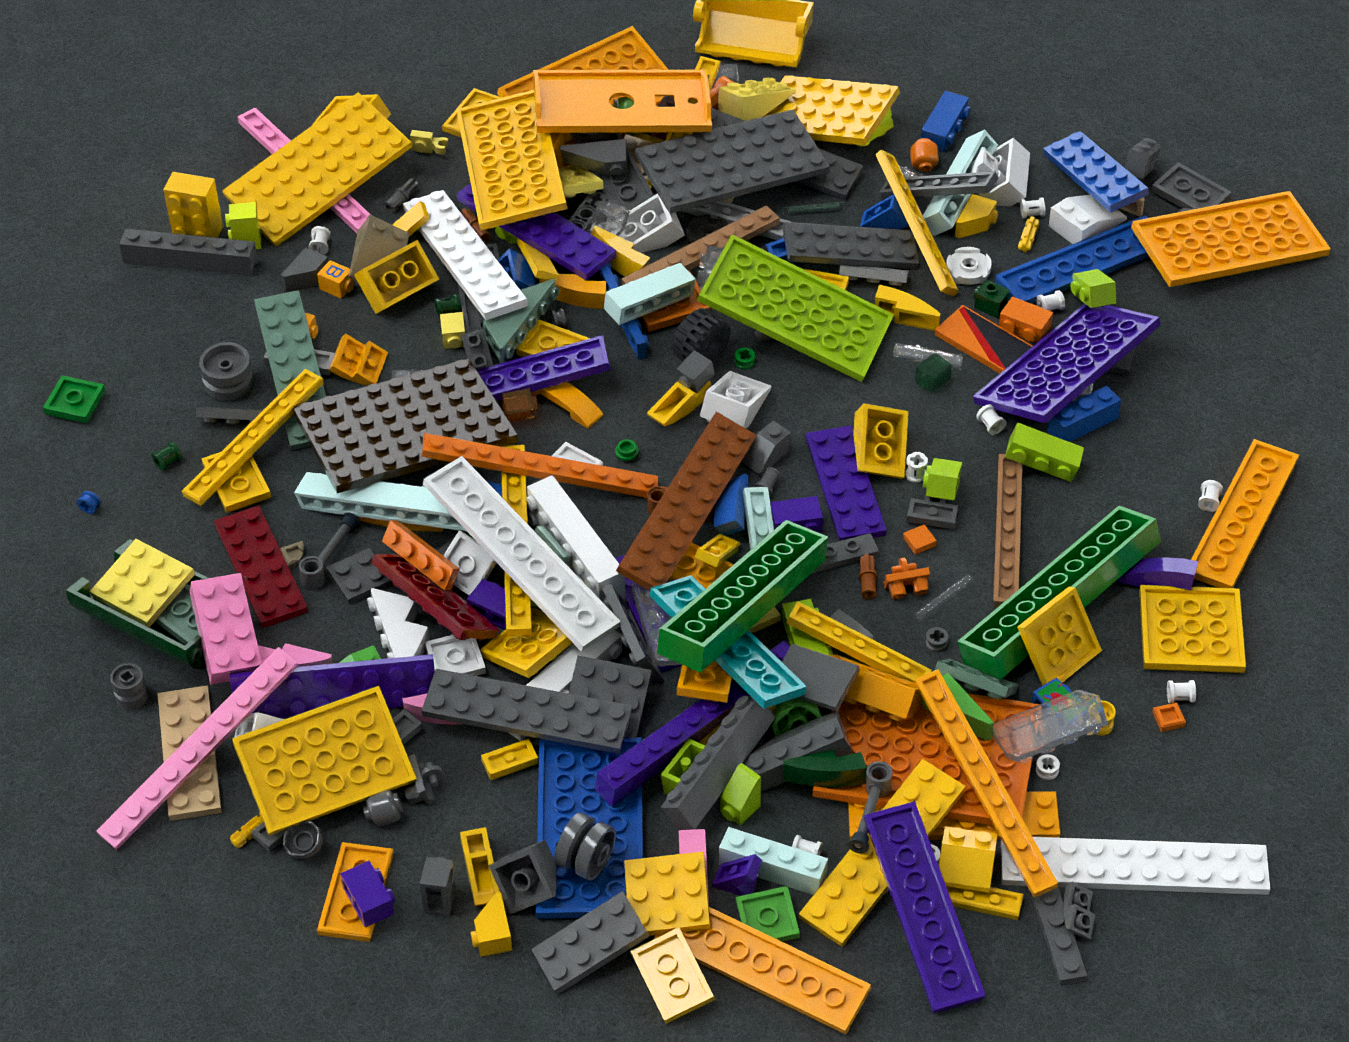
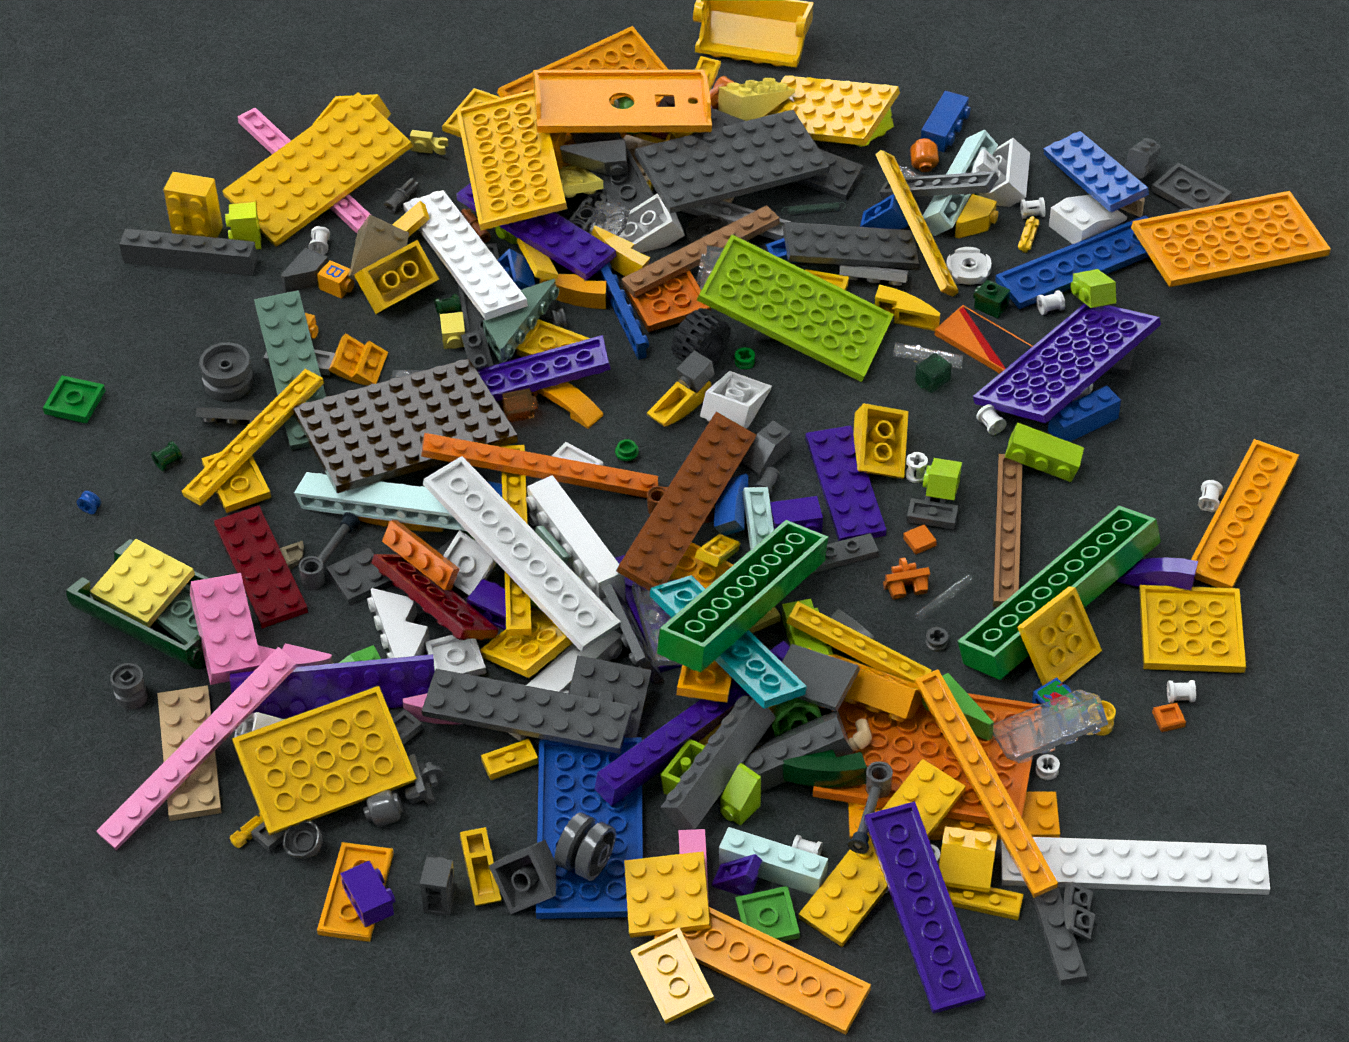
yellow slope [470,892,512,957] -> none
dark grey plate [531,891,649,994] -> none
light aqua brick [604,263,696,325] -> none
clear tile [717,64,739,83] -> none
dark orange axle [858,554,878,599] -> none
sand green plate [934,659,1019,700] -> none
orange brick [999,296,1053,343] -> none
none -> tan arm [849,719,872,751]

